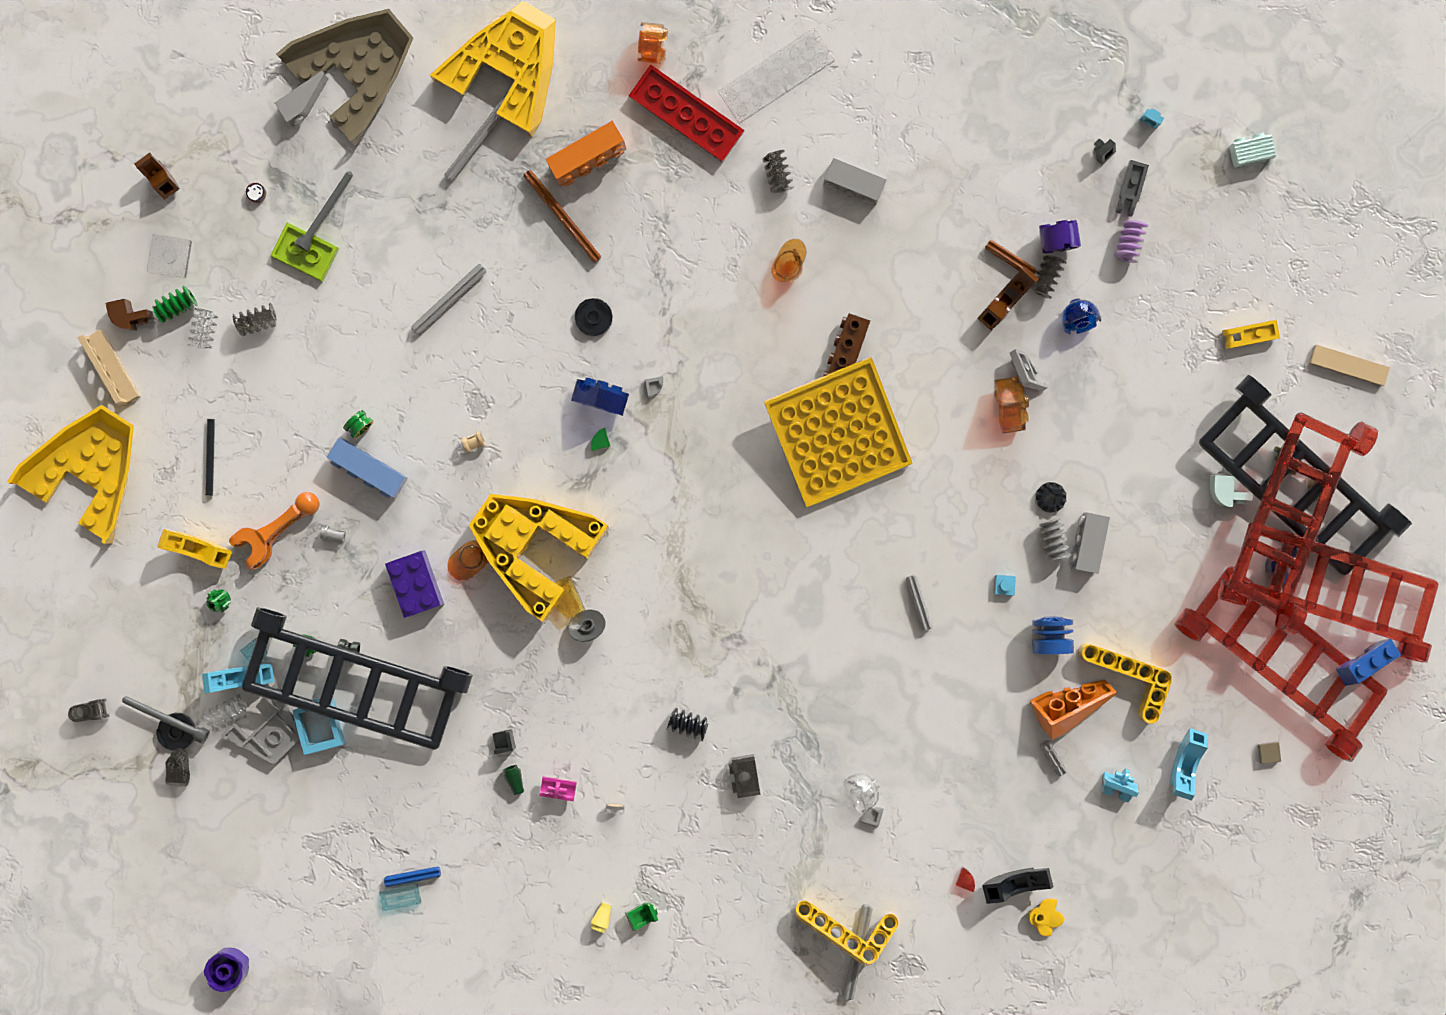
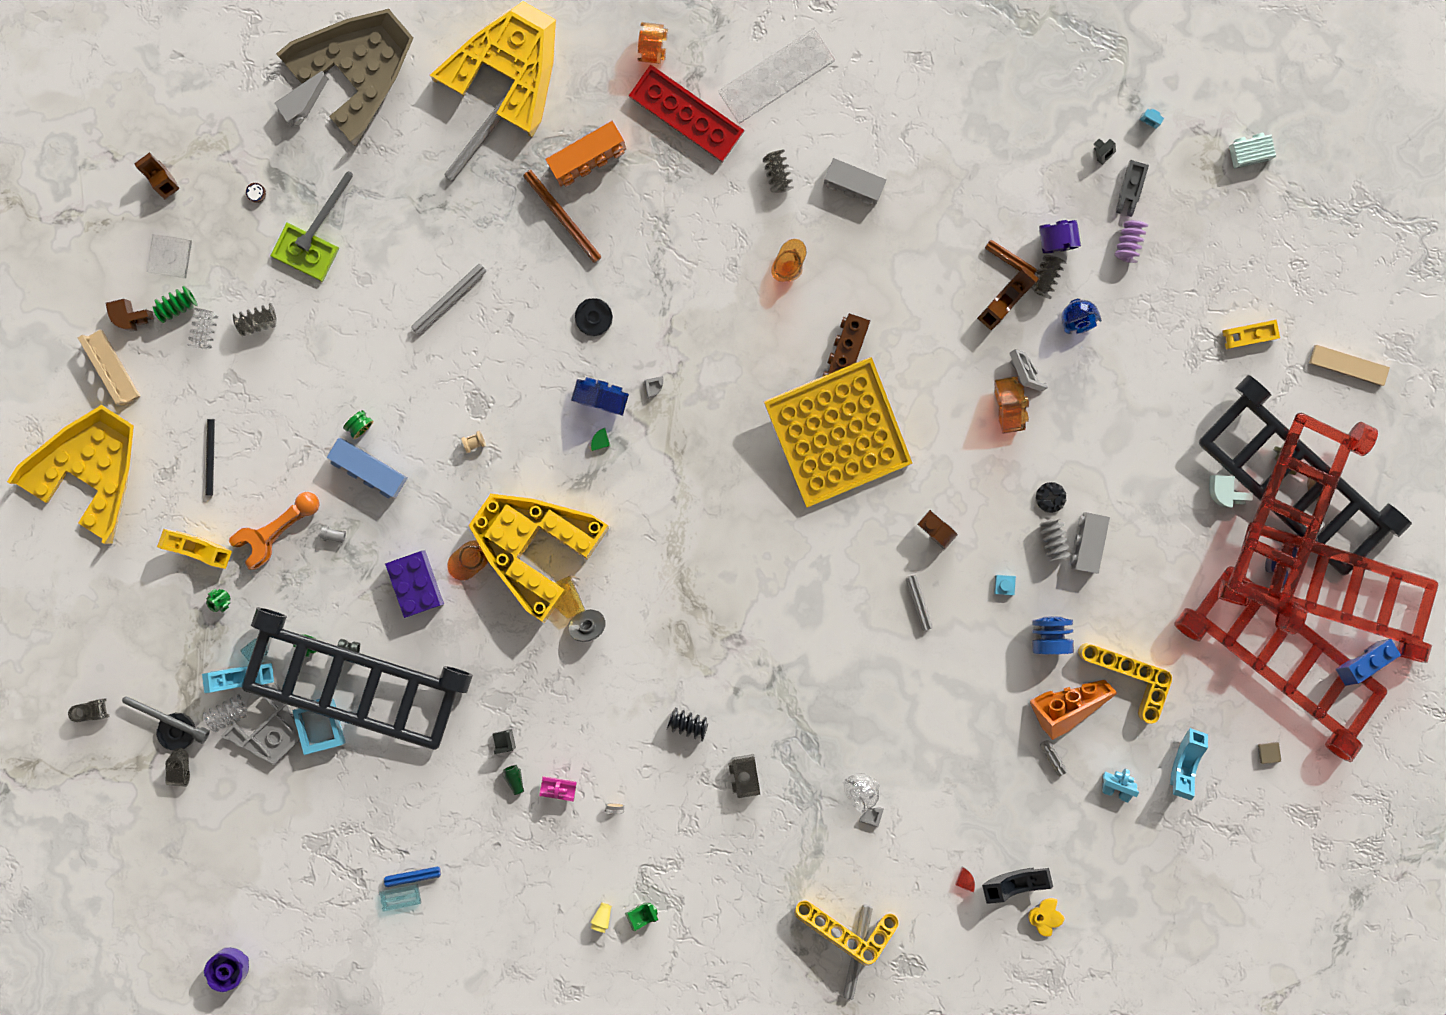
none -> reddish brown brick [917,510,958,549]

